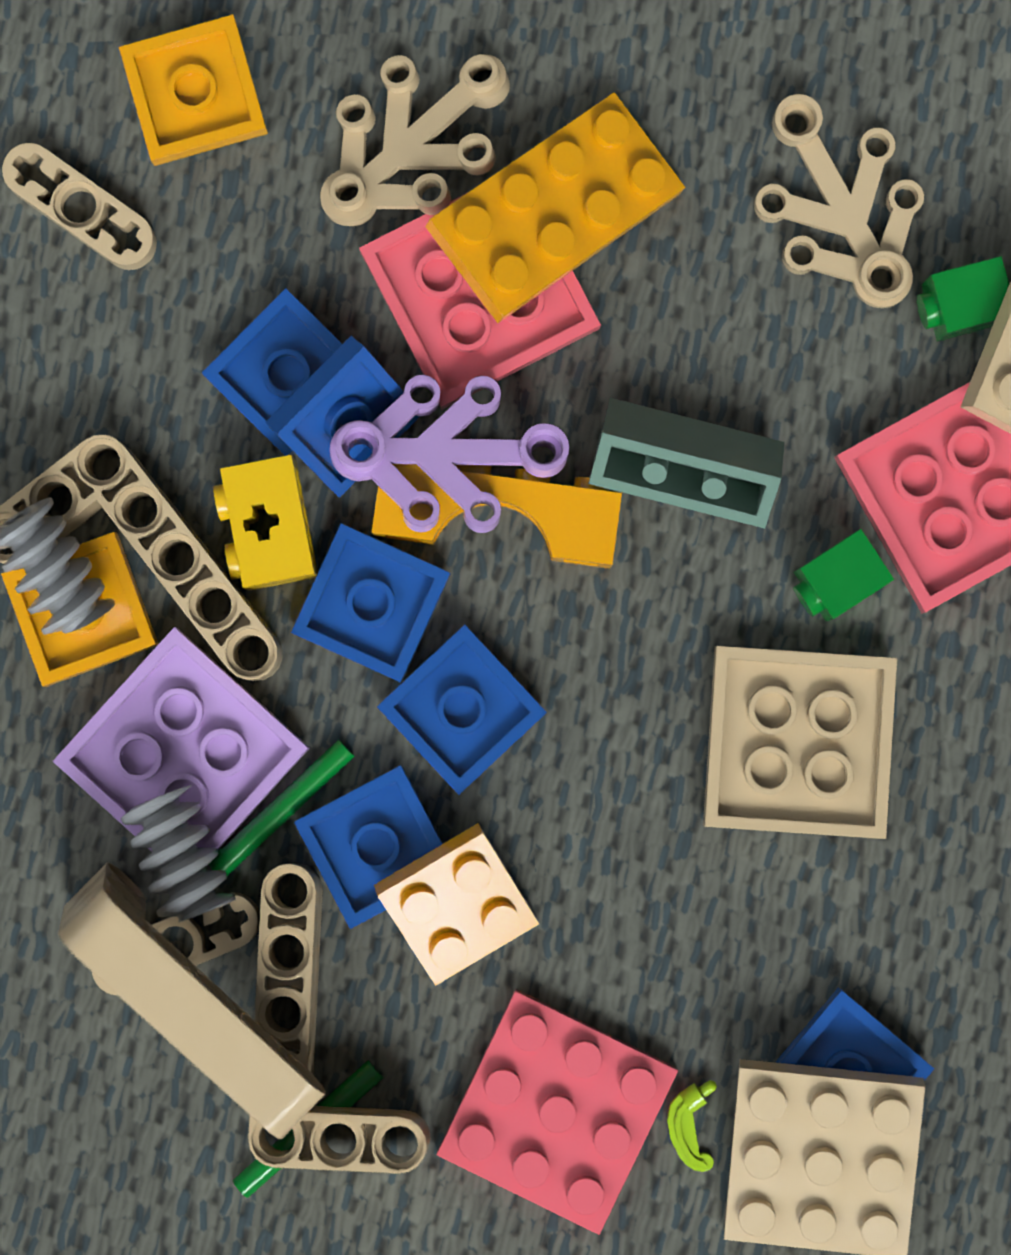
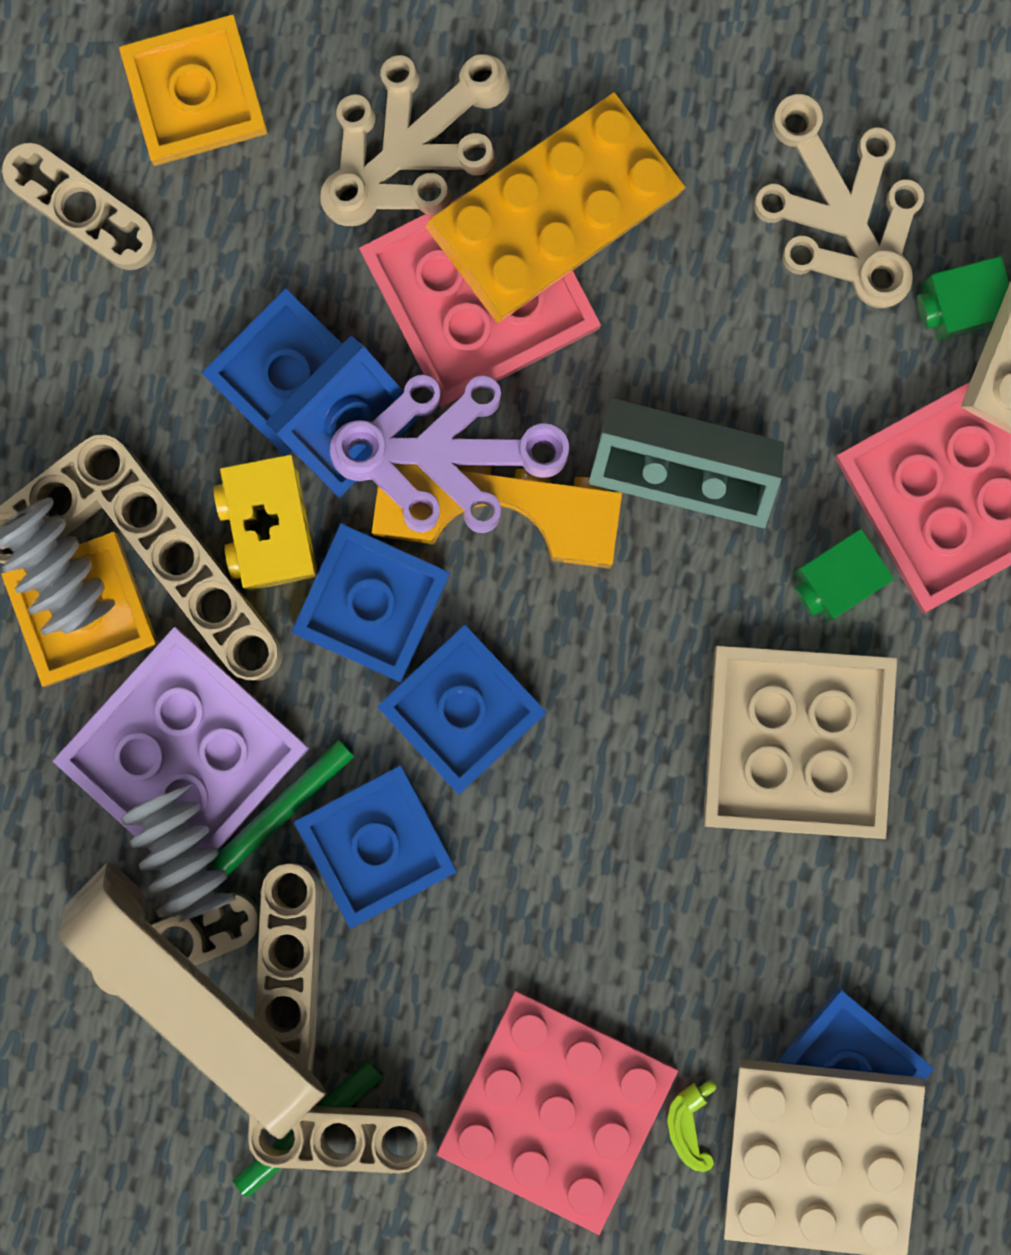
plate [374,823,539,986] -> none

